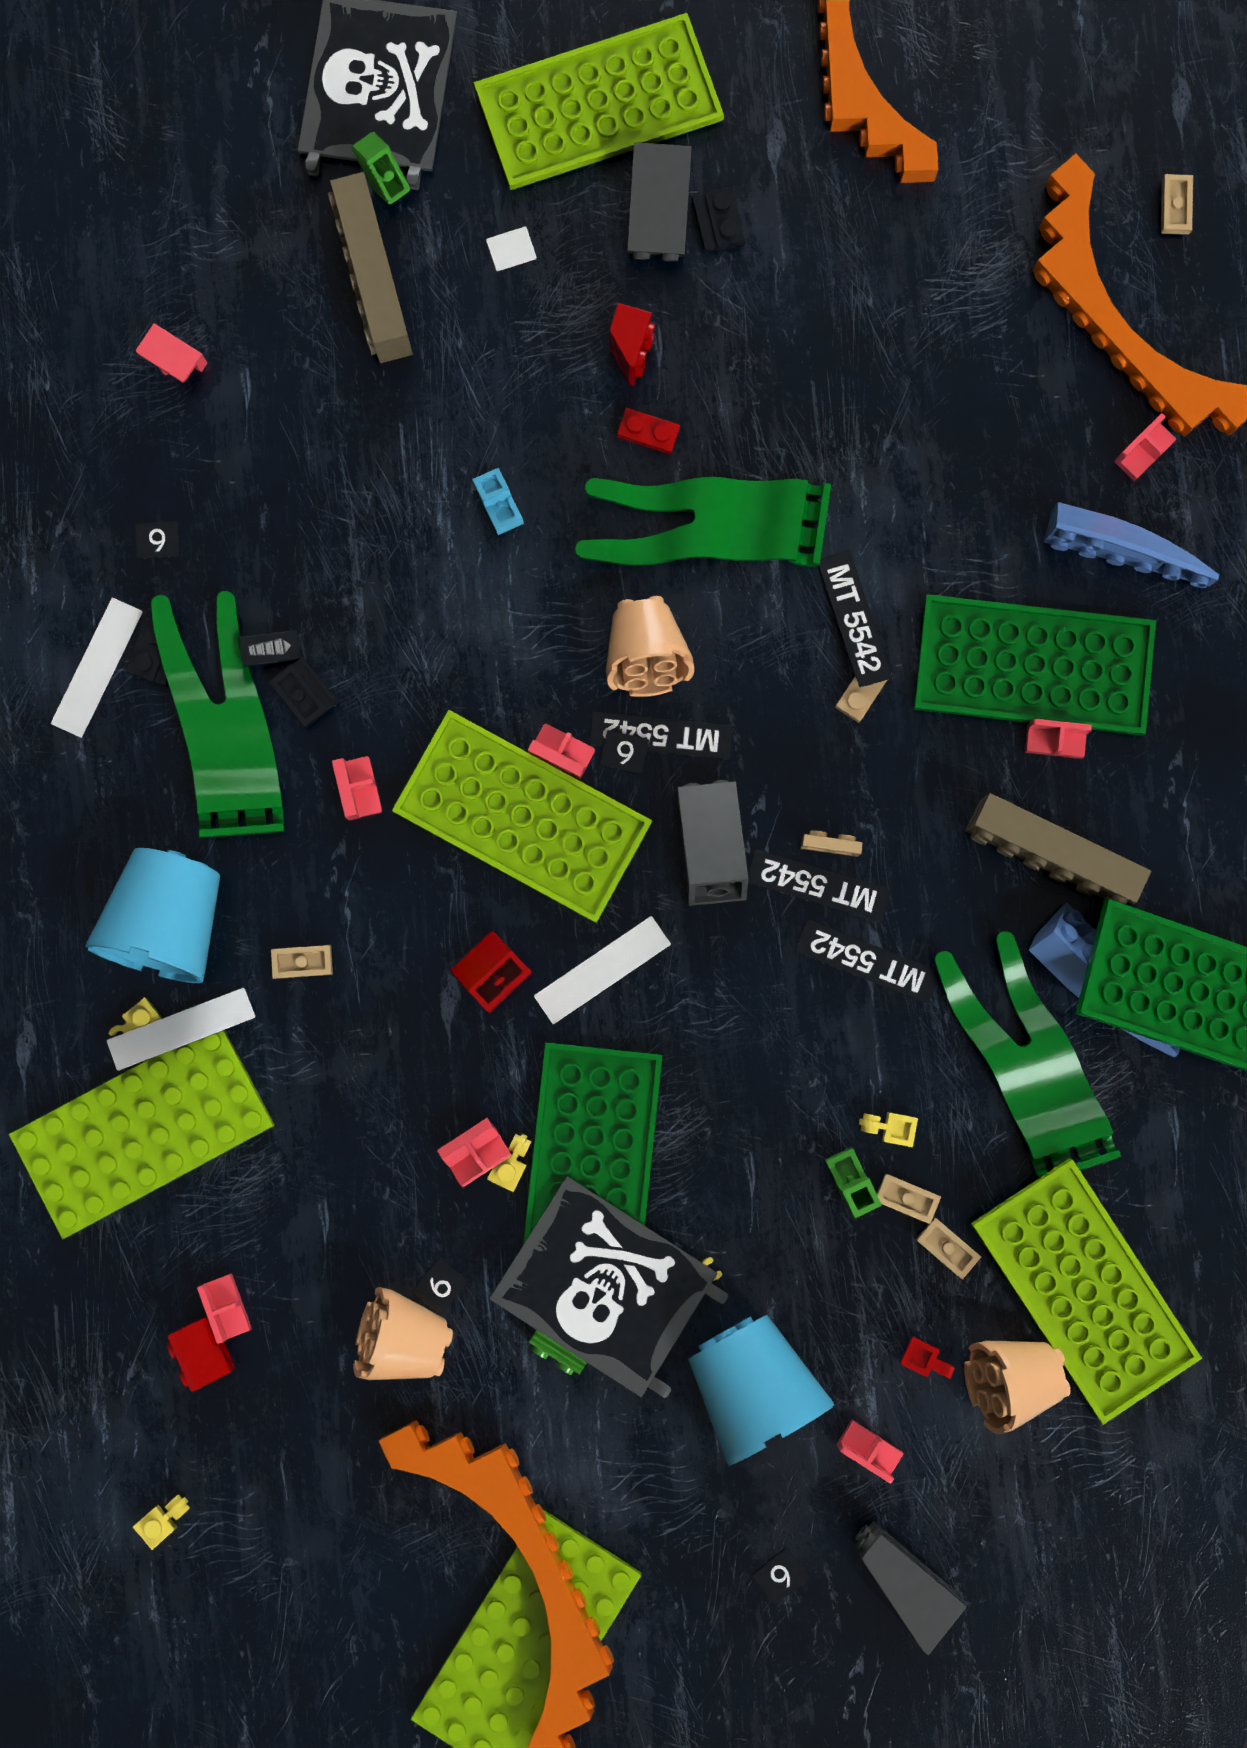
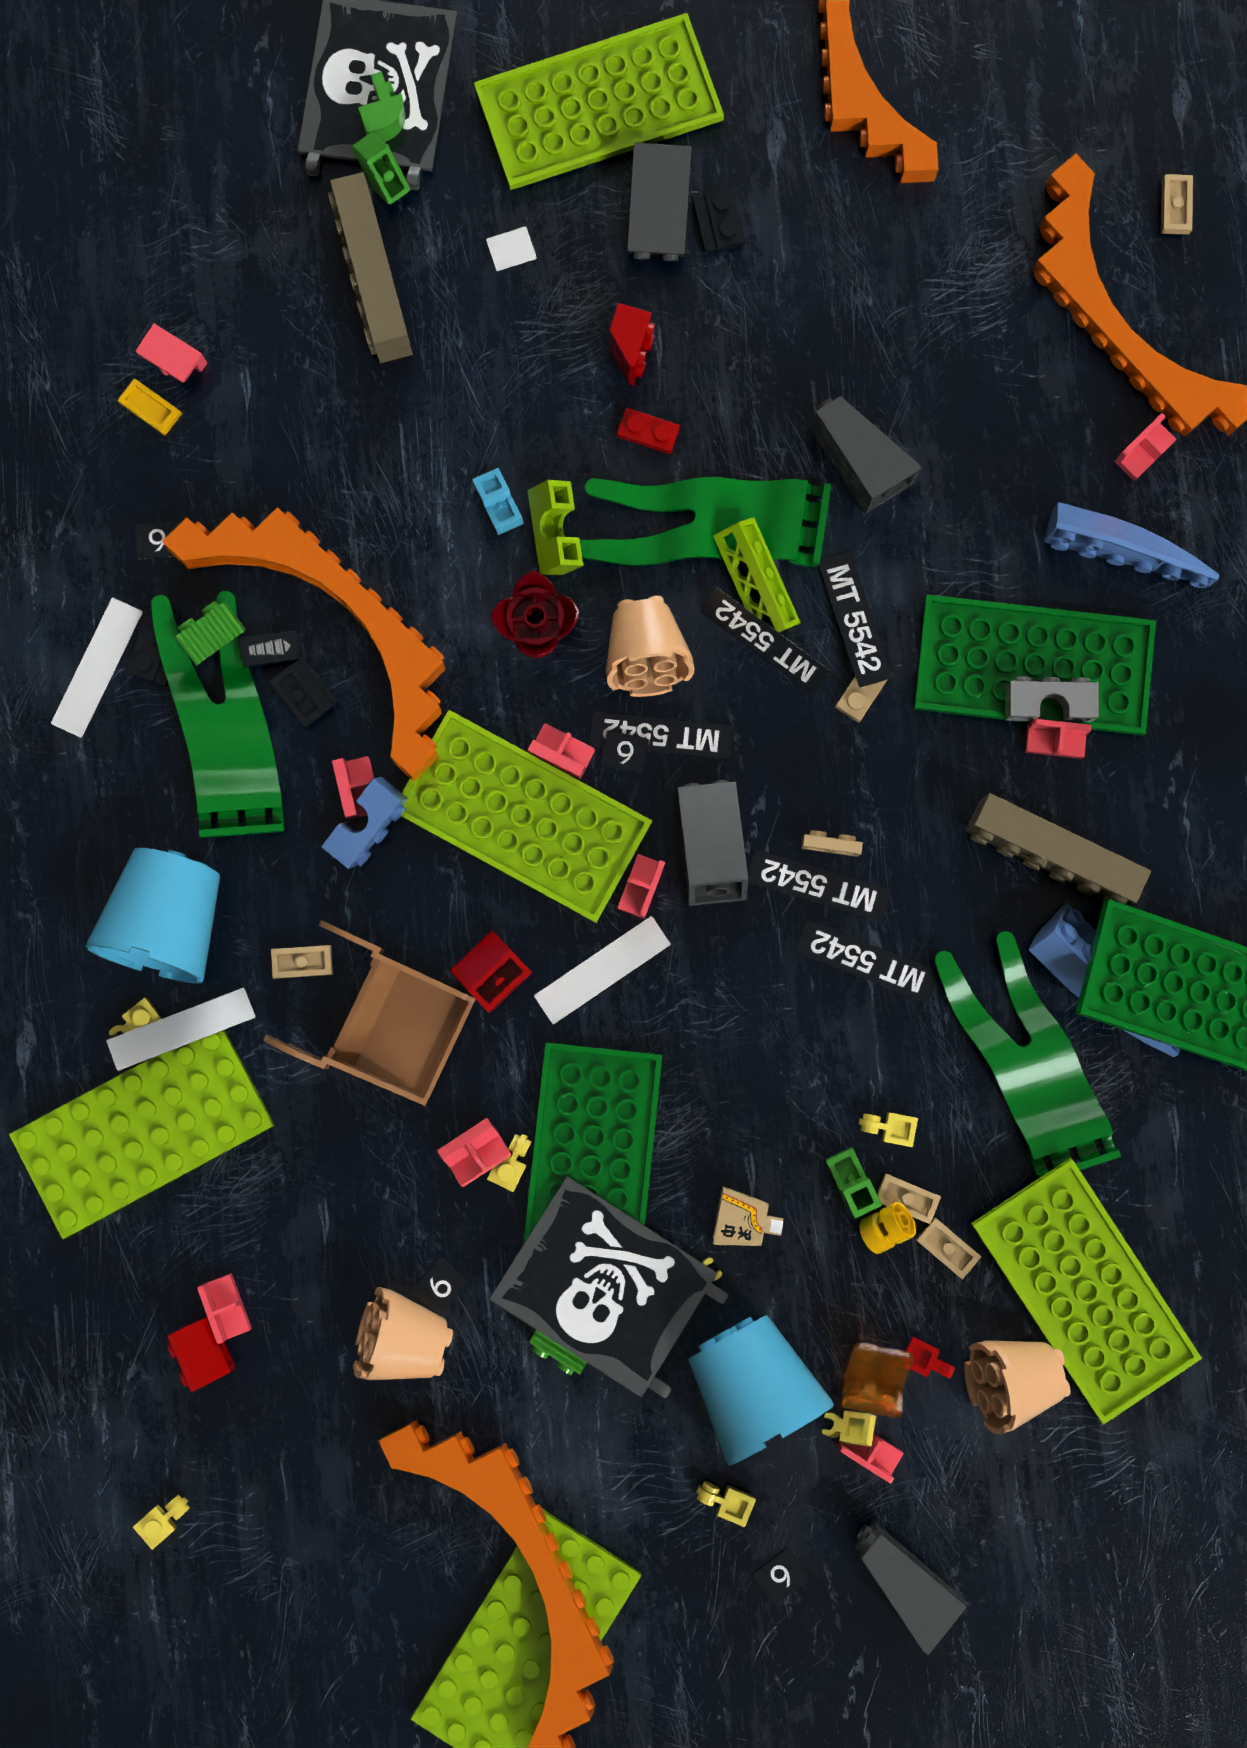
none -> yellow tile [117,378,182,436]
none -> orange arch [162,507,446,782]
none -> bright green brick [175,600,246,666]
none -> medium nougat piece [264,920,475,1106]
none -> medium blue arch [321,776,408,869]
none -> bright green brick [358,71,406,142]
none -> dark red brick [490,570,580,659]
none -> lime arch [527,480,584,575]
none -> coral panel [617,854,665,919]
none -> light yellow plate [696,1481,756,1527]
none -> black sticker [701,587,830,695]
none -> tan torso [712,1186,783,1246]
none -> lime fence [713,517,801,633]
none -> dark grey slope [811,396,922,514]
none -> light yellow plate [822,1411,876,1447]
none -> clear orange bracket [841,1343,913,1419]
none -> yellow wheel [859,1202,916,1254]
none -> light grey arch [1005,677,1099,722]

